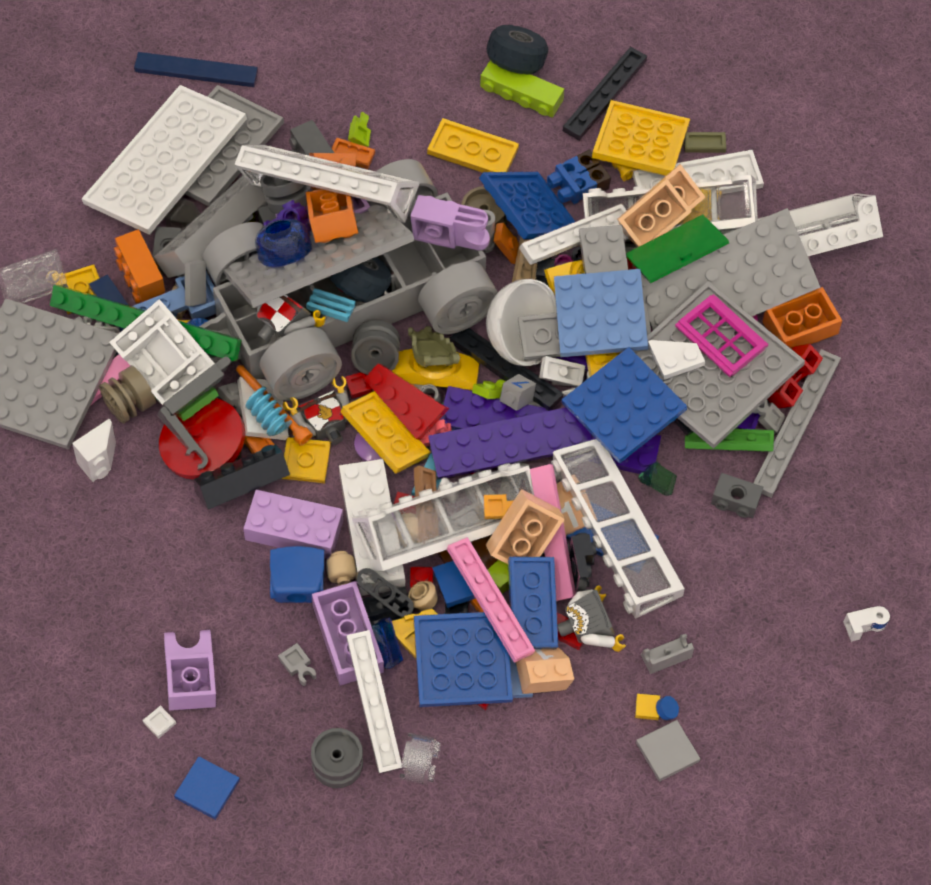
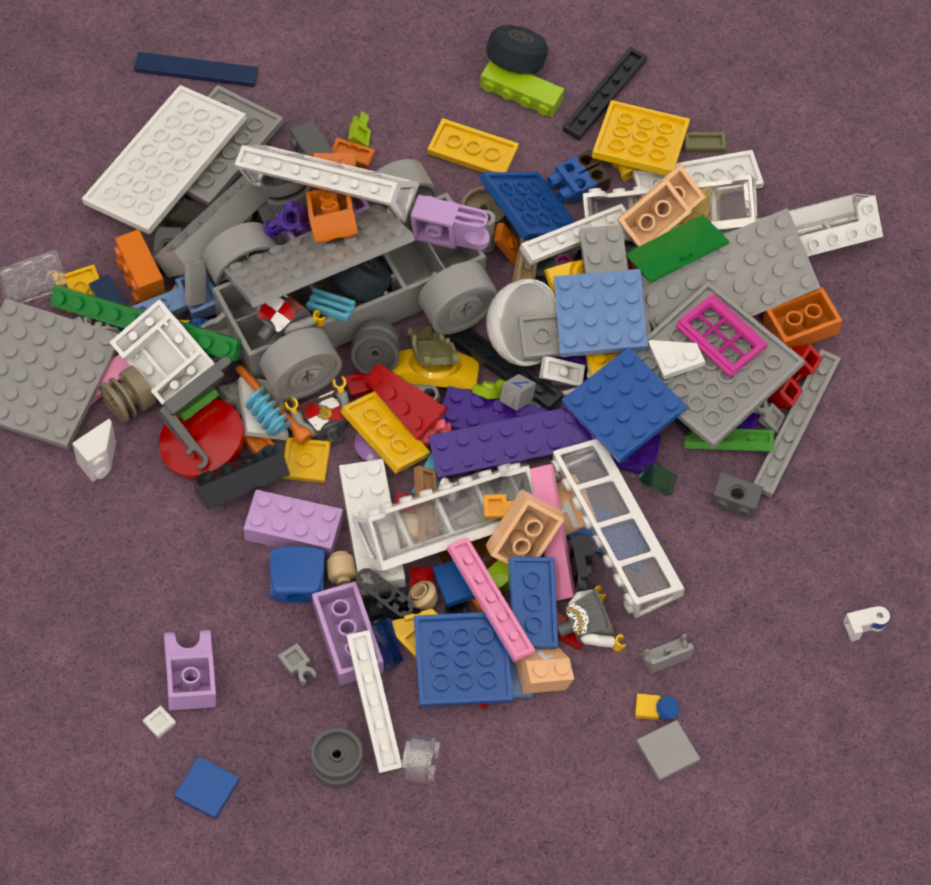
clear blue piece [255,219,313,267] -> none

